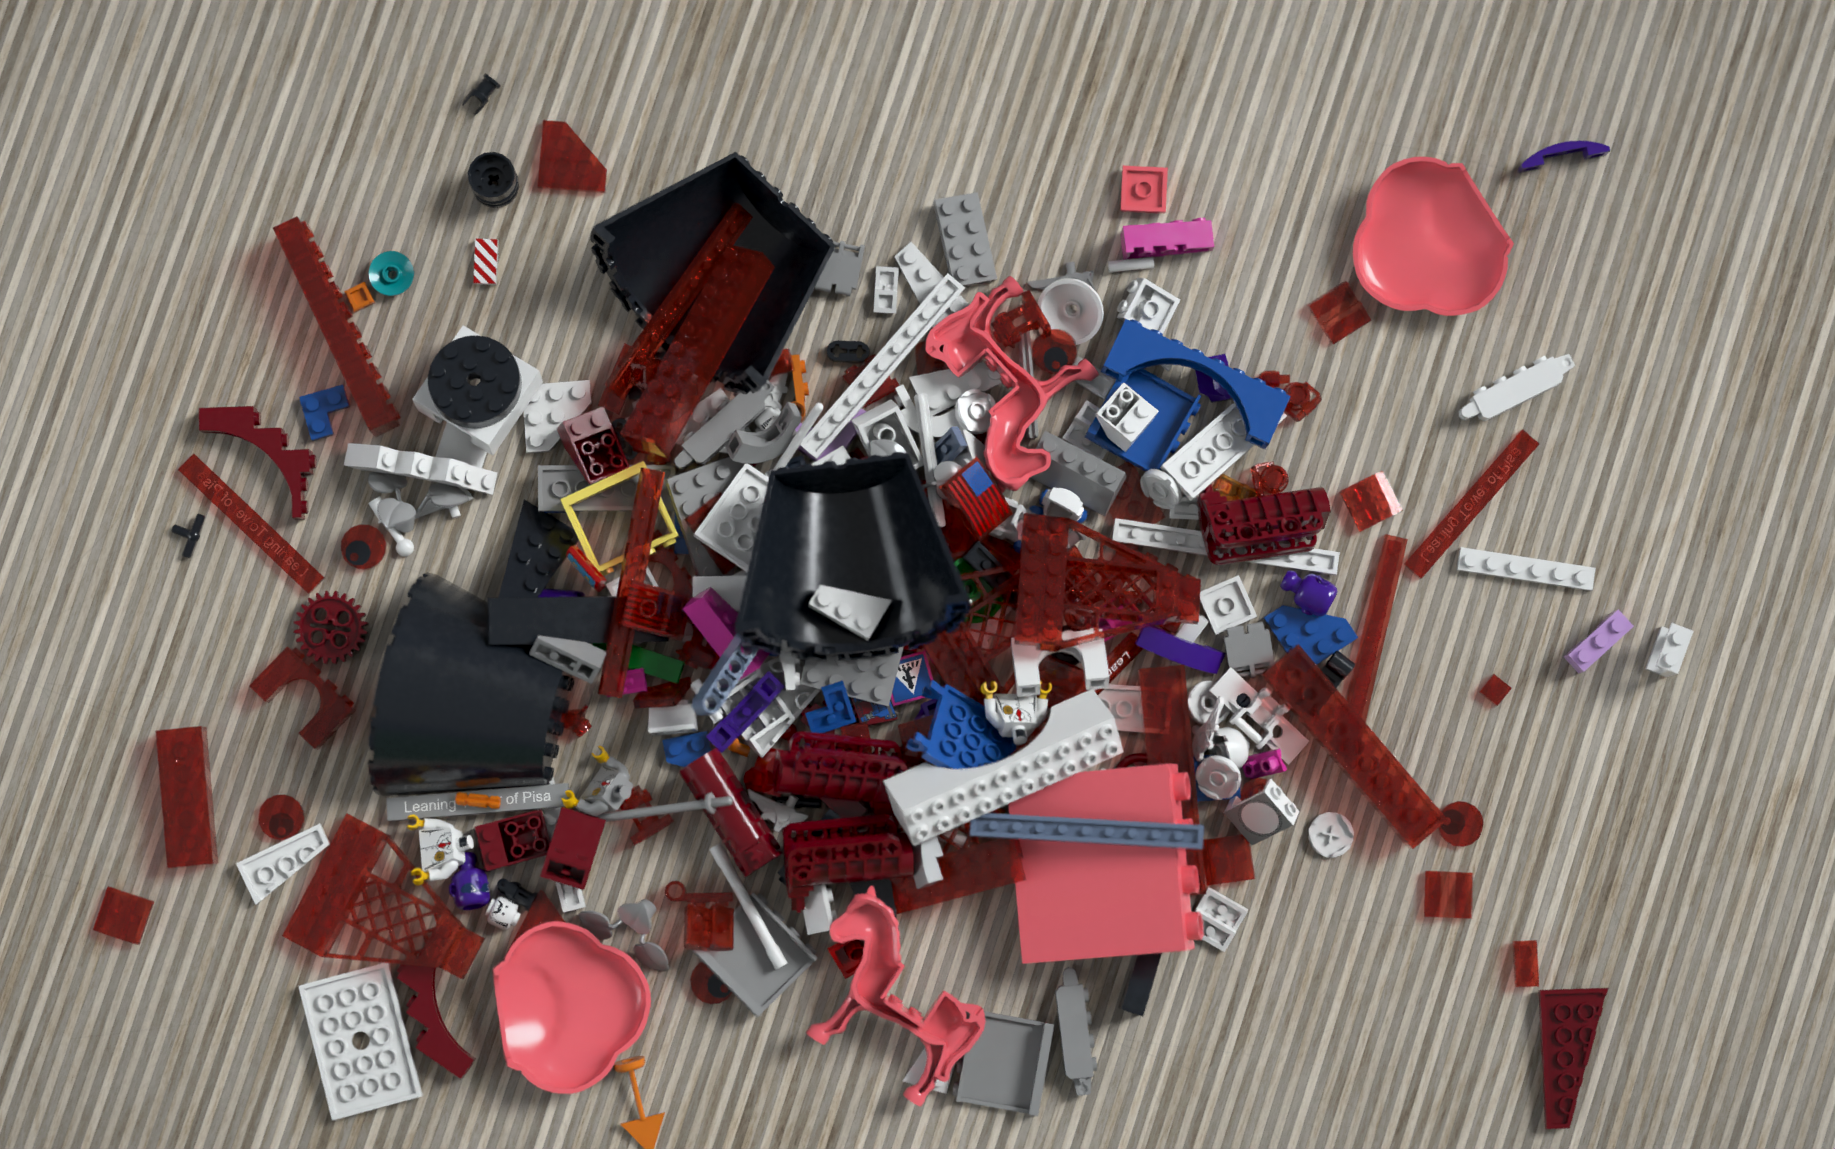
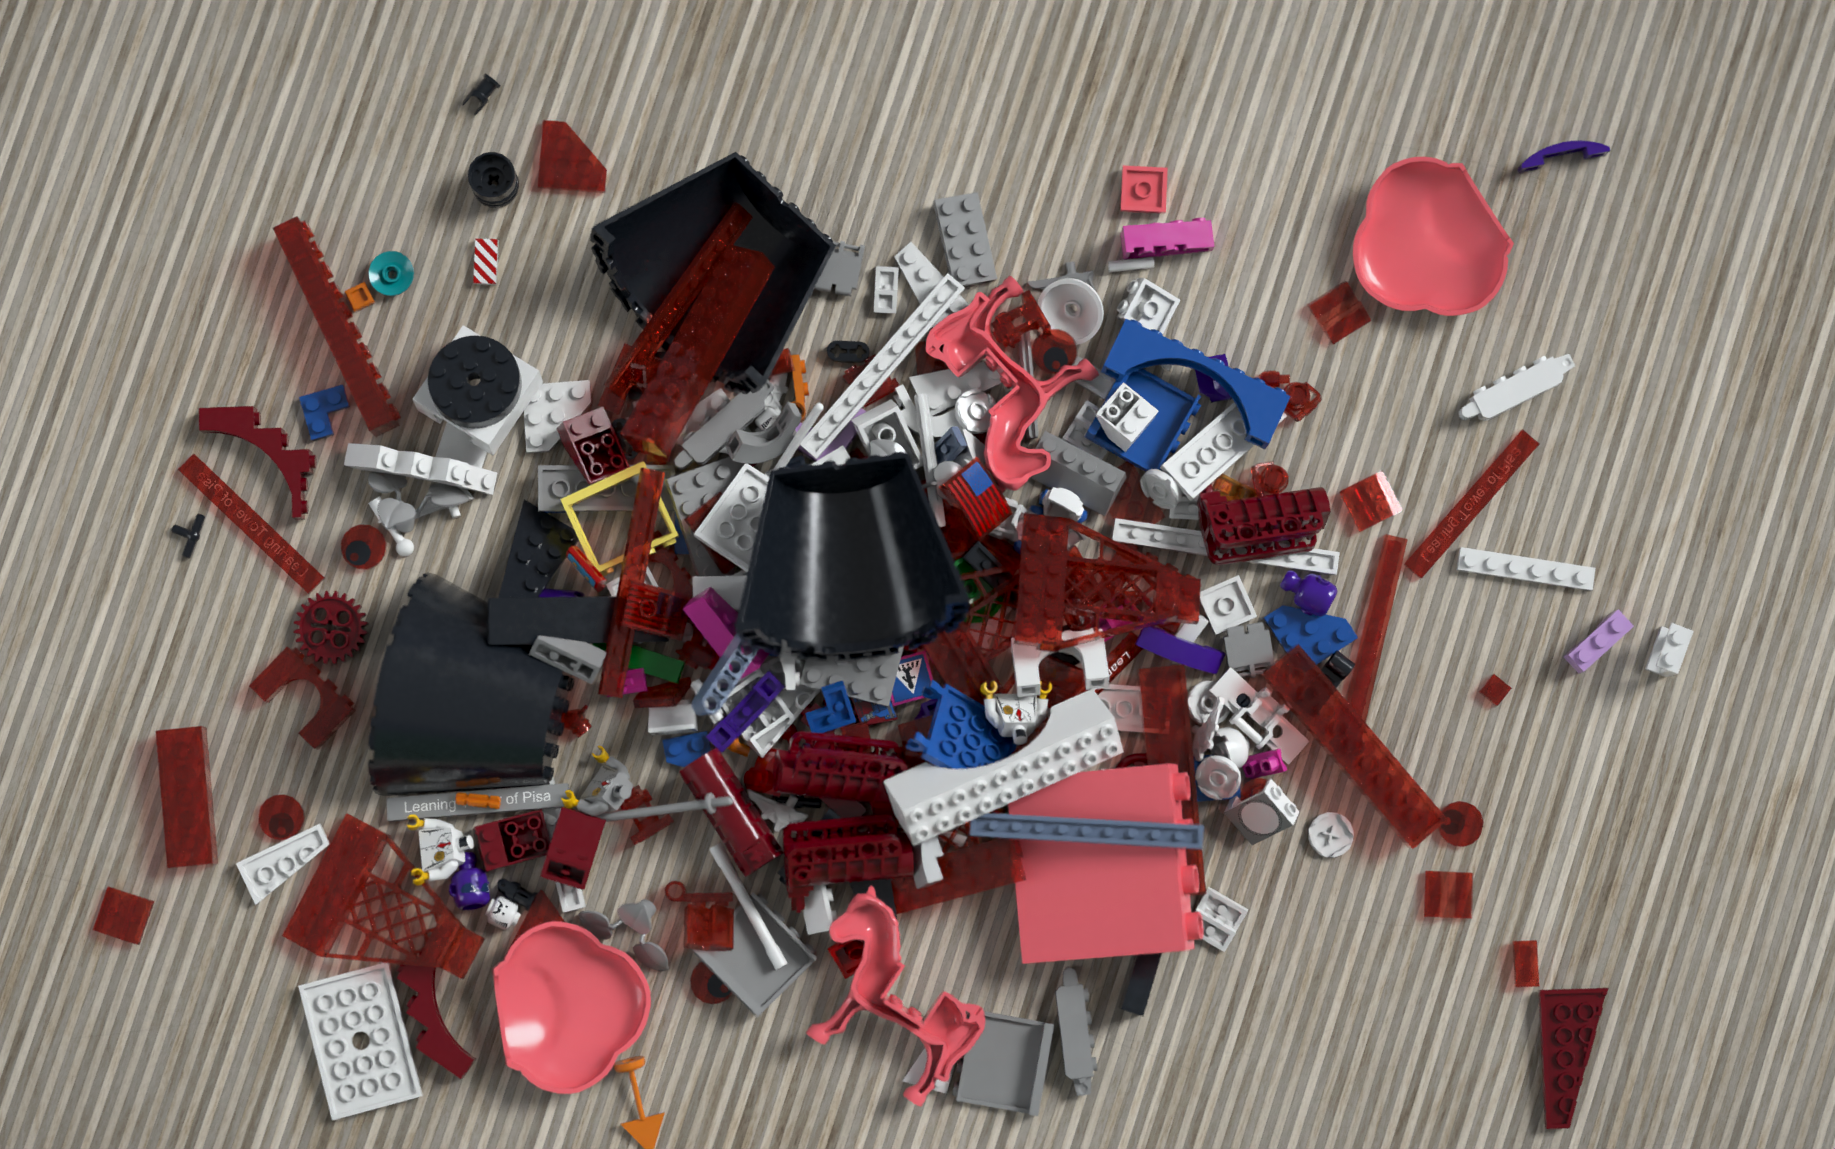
white wing [808,585,892,641] -> none
clear red slope [1202,834,1255,886] -> none

